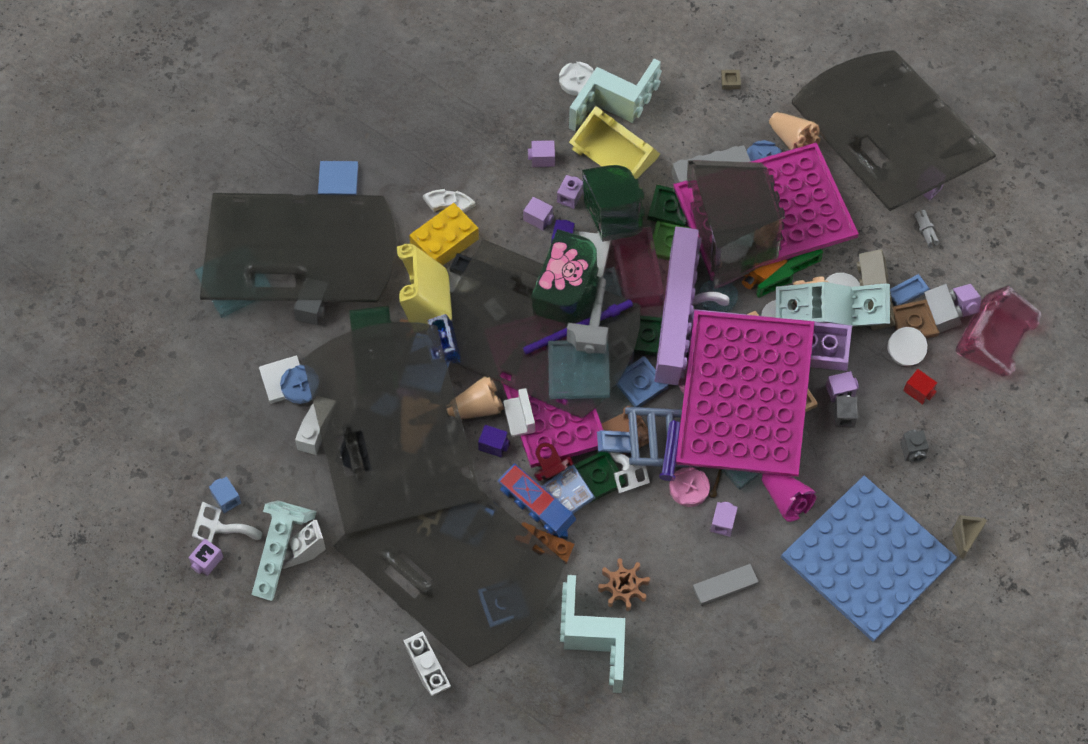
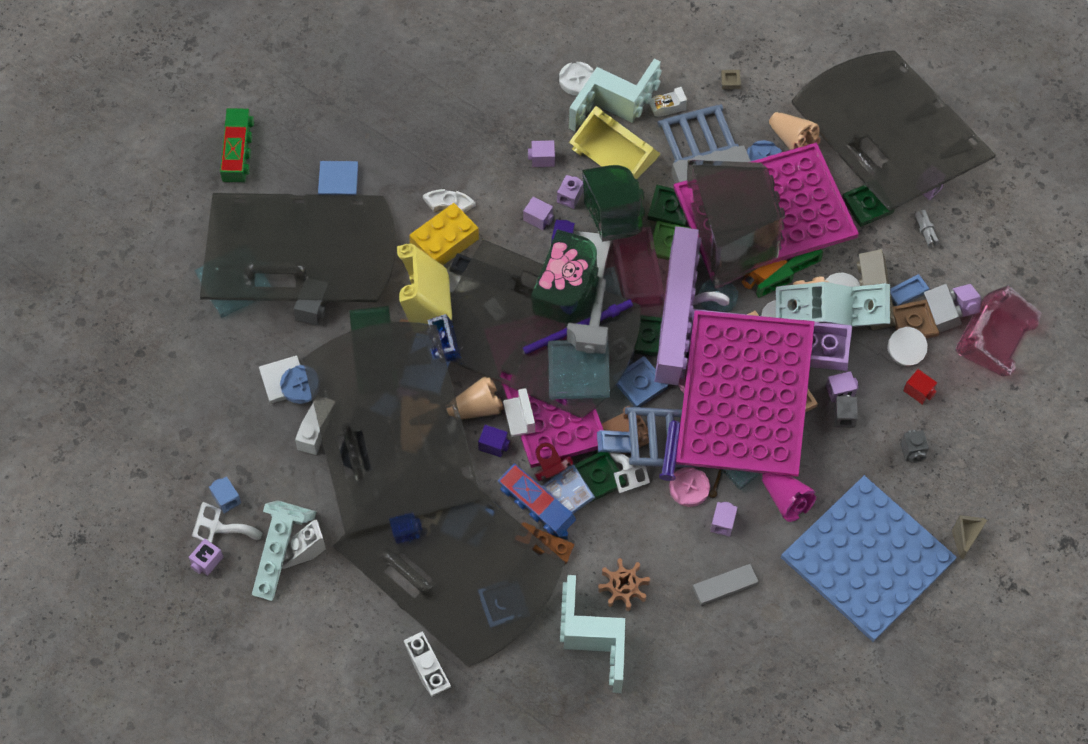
none -> green brick [220,108,254,182]
none -> clear blue brick [389,512,422,544]
none -> white leg [649,87,687,117]
none -> sand blue bar [657,104,739,163]
none -> dark green plate [842,180,895,227]

